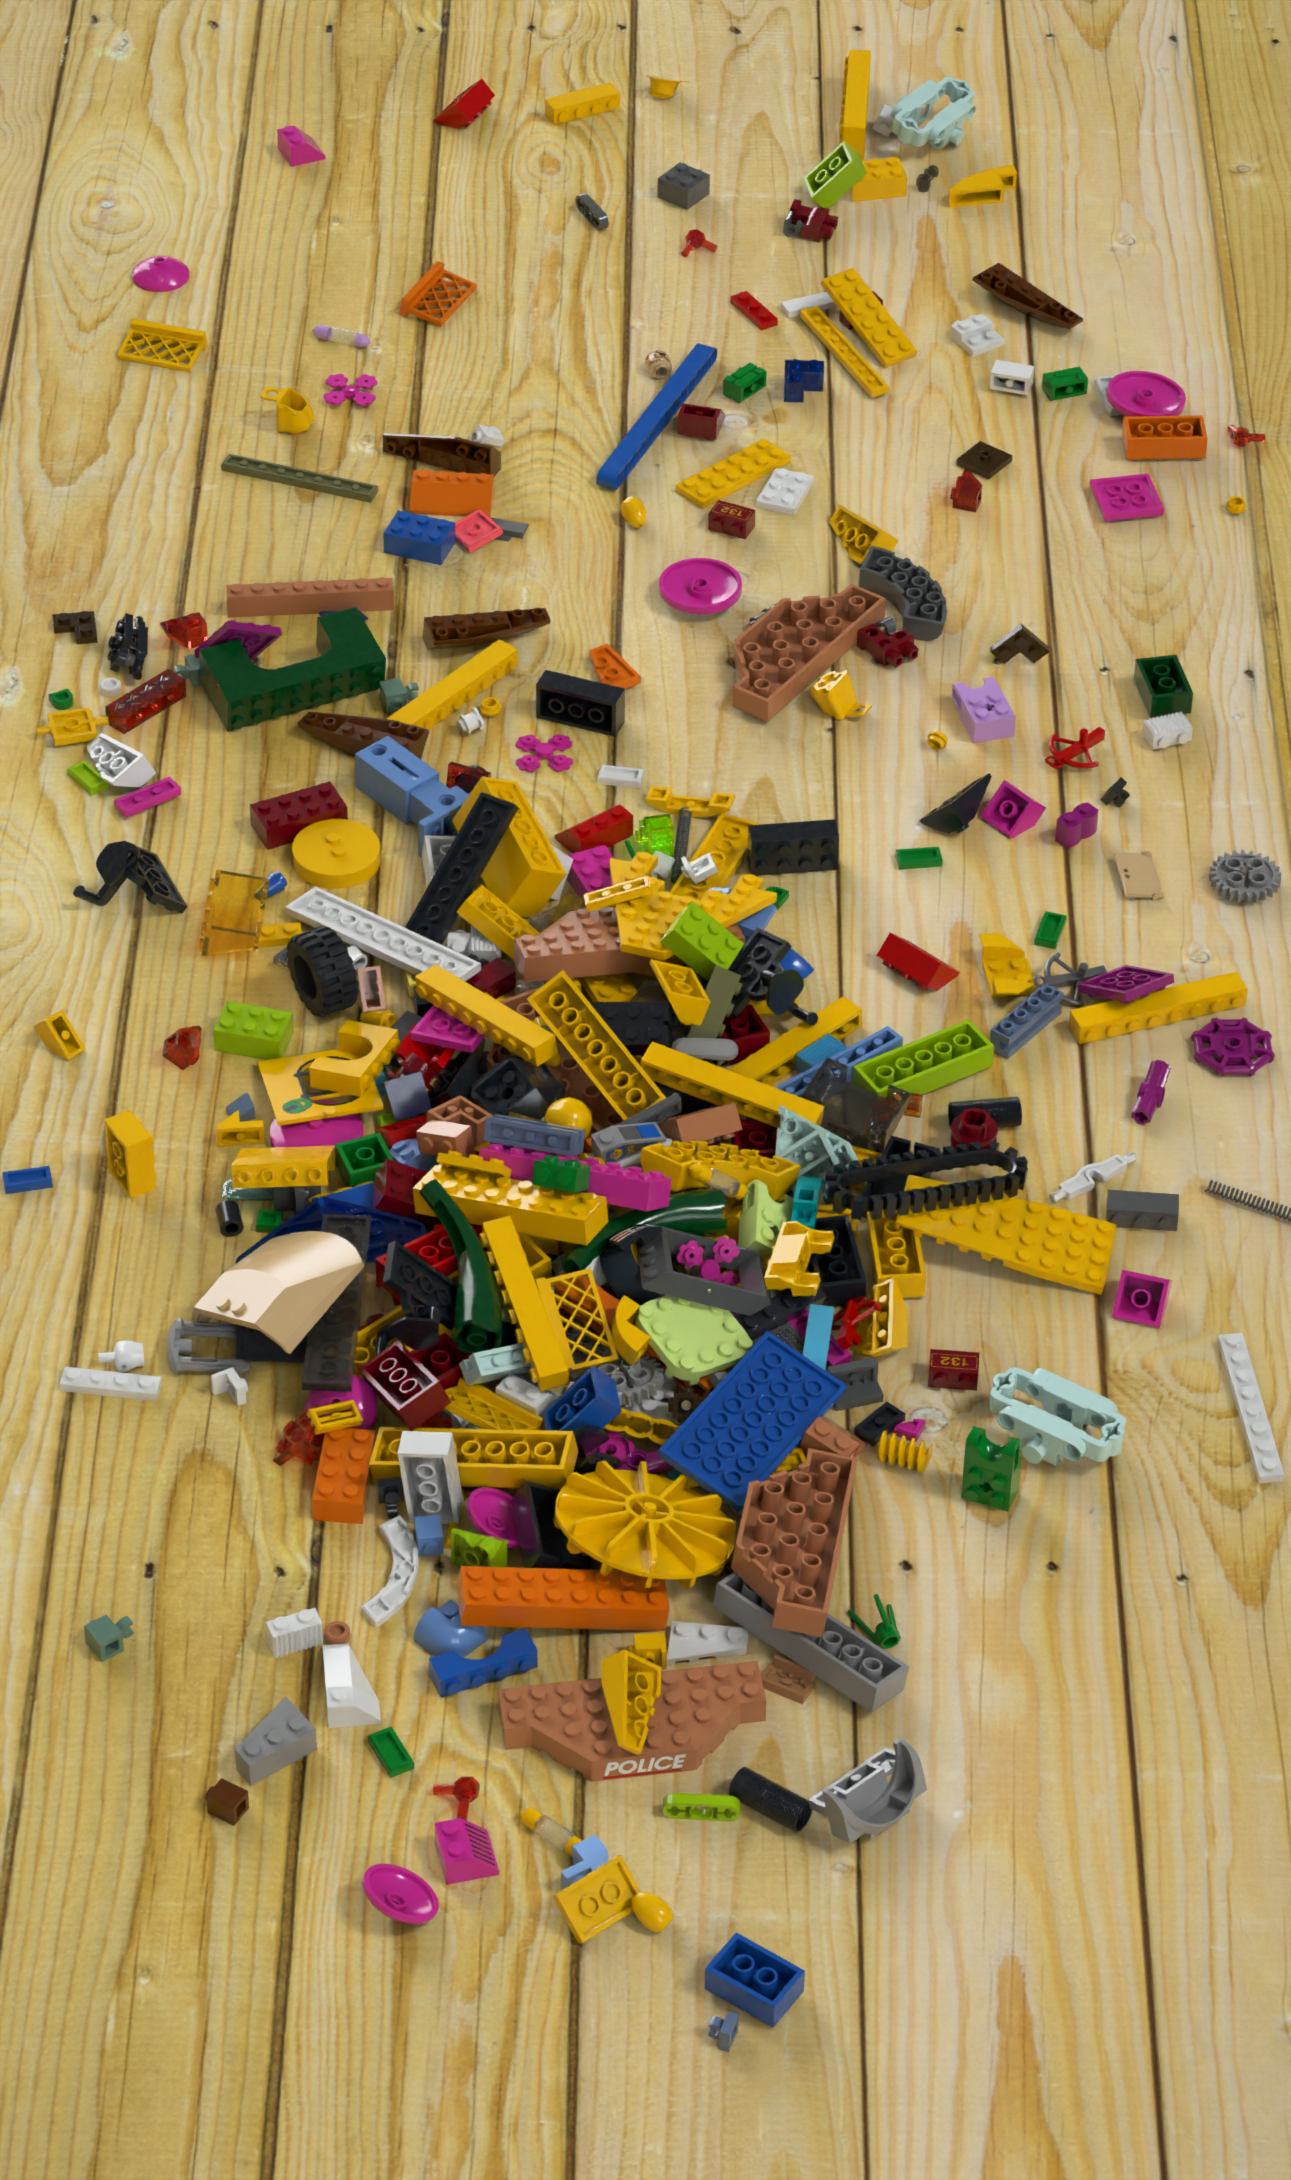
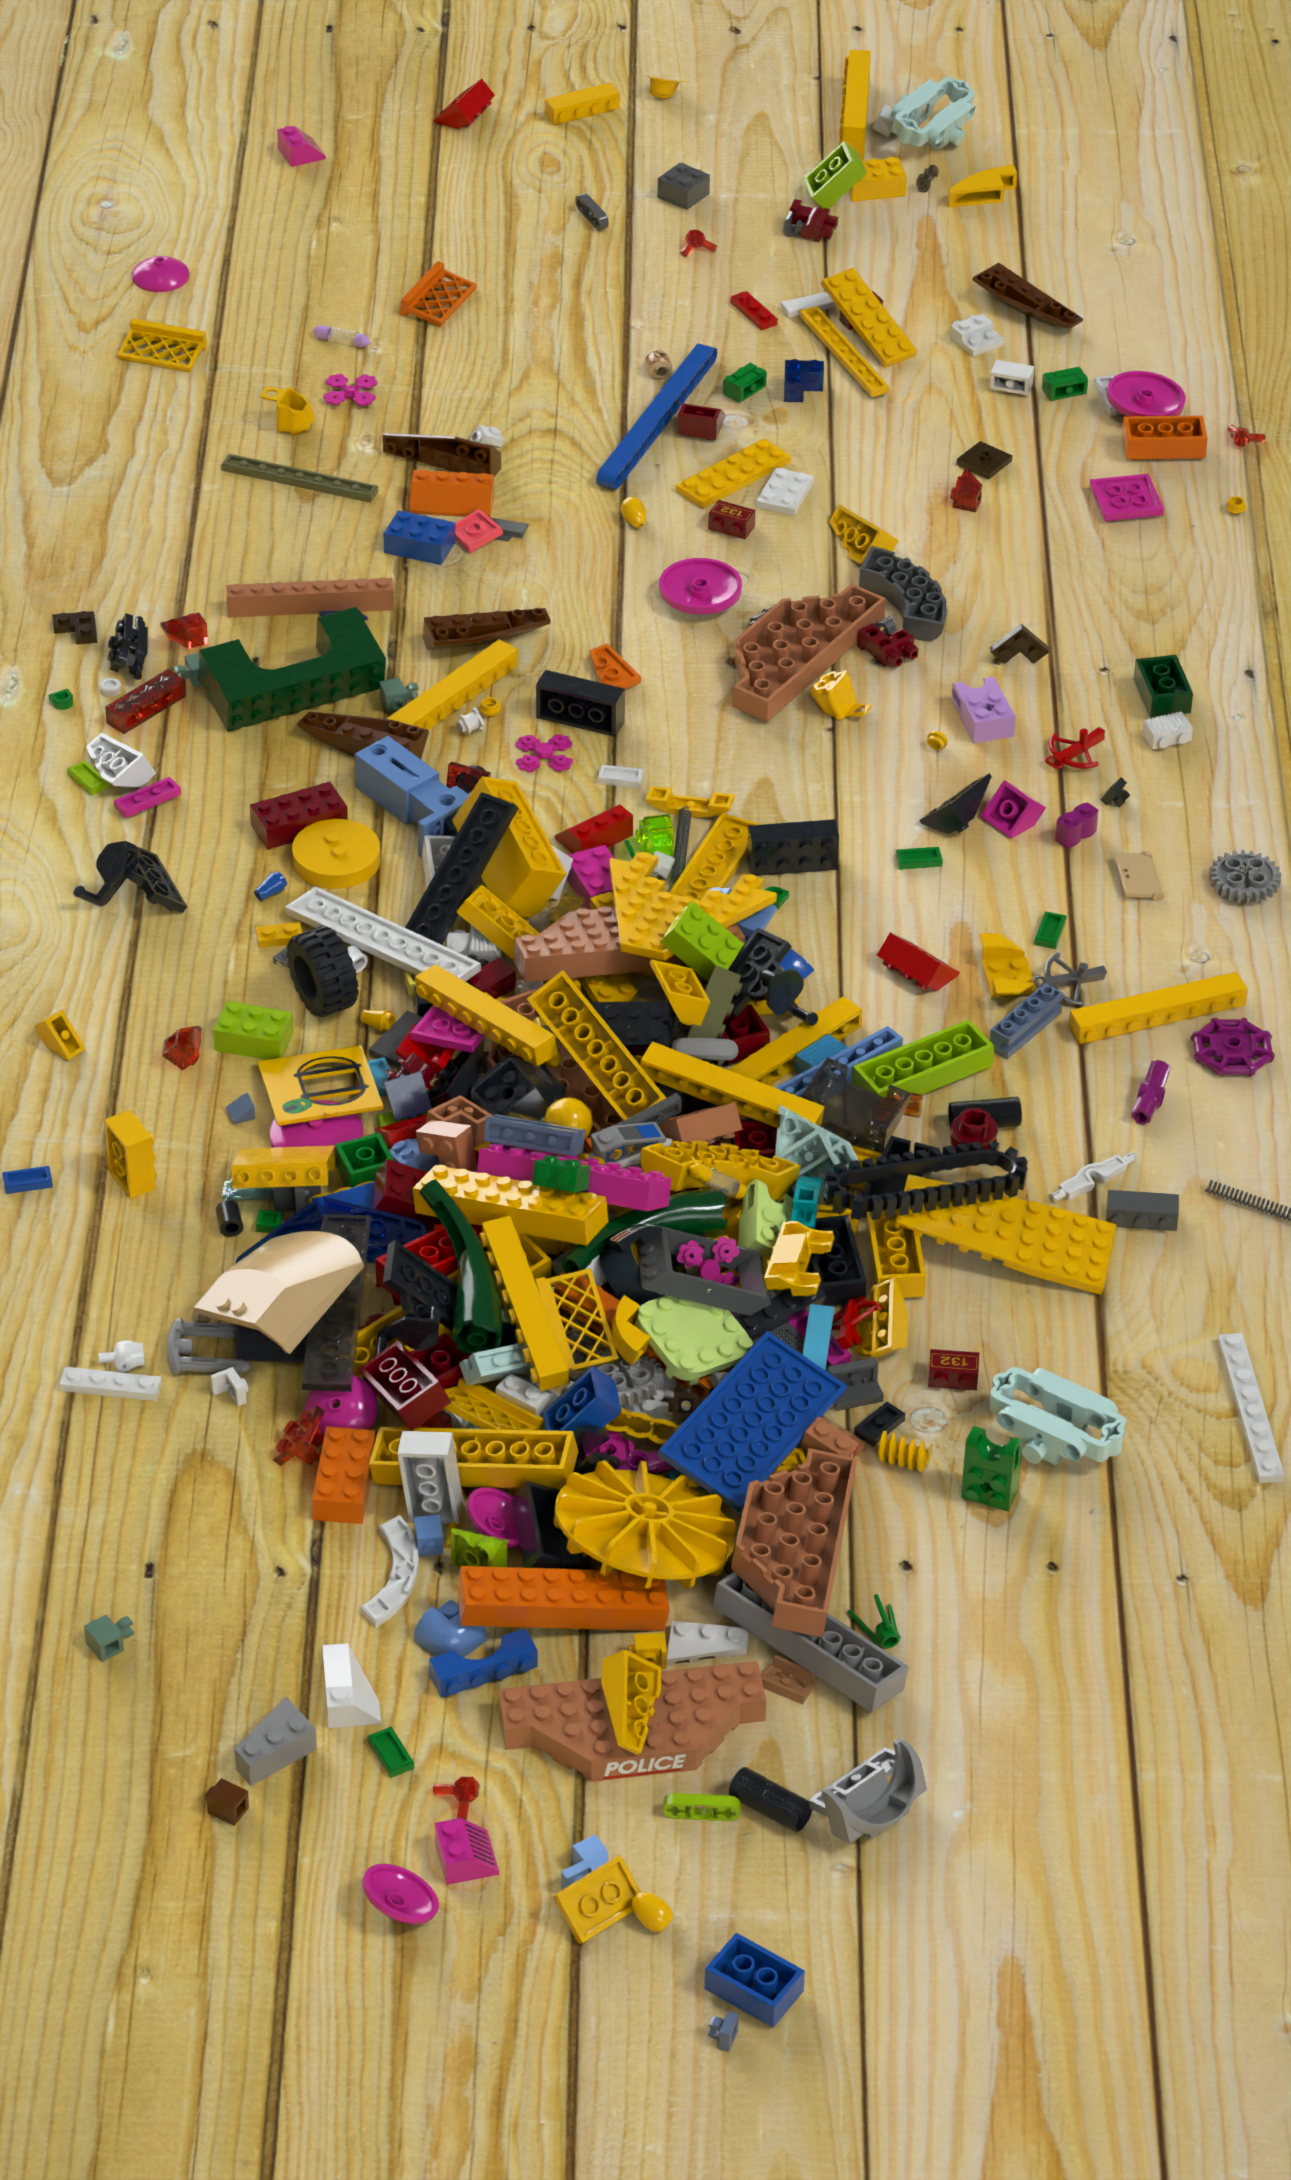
yellow plate [35,707,109,746] -> none
magenta plate [194,620,282,661] -> none
clear yellow windscreen [198,870,269,956] -> none
yellow slope [216,1110,265,1147] -> none
white brick [265,1608,323,1658] -> none
yellow tile [307,1400,363,1435] -> none
yellow arch [309,1020,401,1097] -> none
nougat tile [324,1621,350,1645] -> none
nougat torso [356,966,386,1012] -> none
black plate [377,1477,404,1519] -> none
yellow plate [436,1151,512,1178] -> none
clear piece [520,1807,582,1856] -> none
yellow tile [584,876,652,912] -> none
white bracket [681,853,719,884] -> none
dark pink tile [893,1419,926,1442] -> none
magenta plate [1077,965,1174,1004] -> none
dark pink slope [1112,1270,1172,1327] -> none

